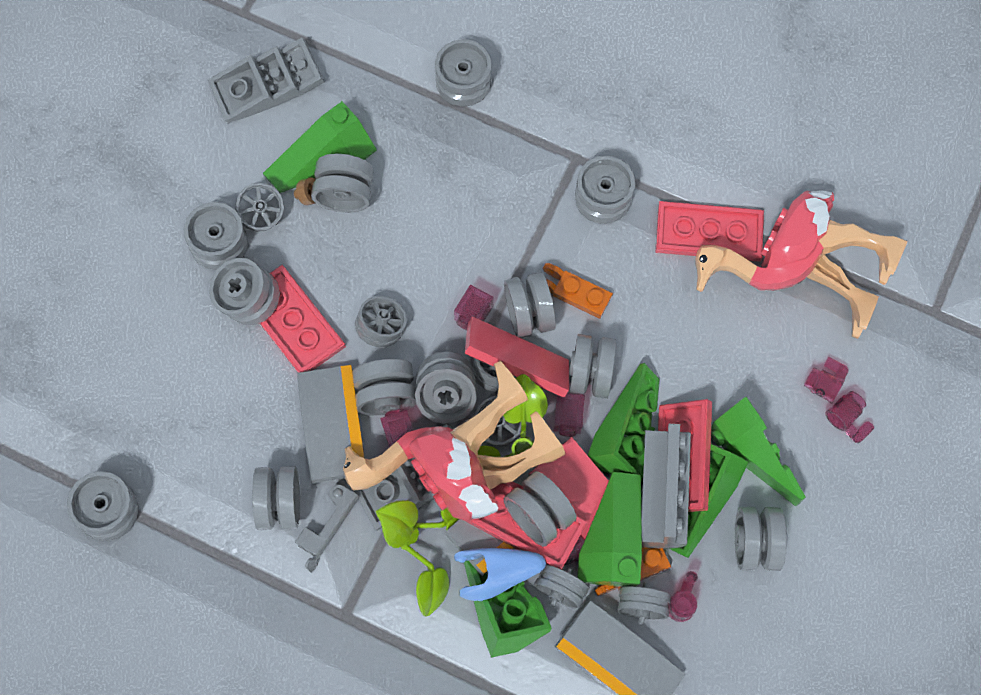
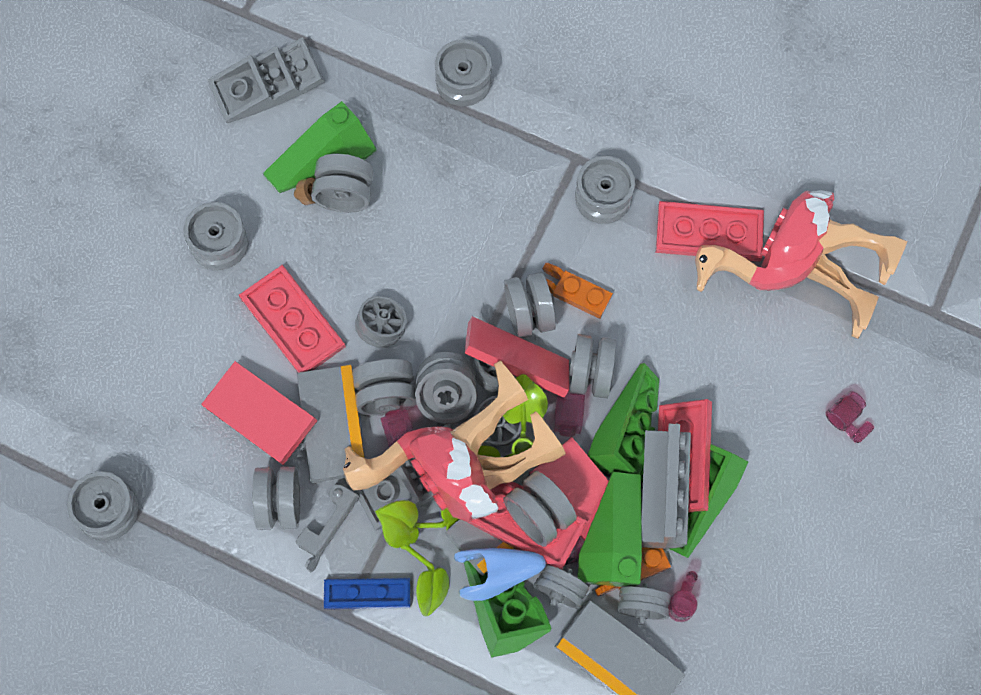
light grey wheel [209,258,280,325] -> none
light grey wheel [235,183,284,232] -> none
clear pink brick [454,284,494,330] -> none
bright green wedge [711,397,806,506] -> none
light grey wheel [735,507,786,571] -> none
clear pink piece [804,357,849,404] -> none
none -> coral tile [201,362,318,465]
none -> blue tile [324,578,410,609]

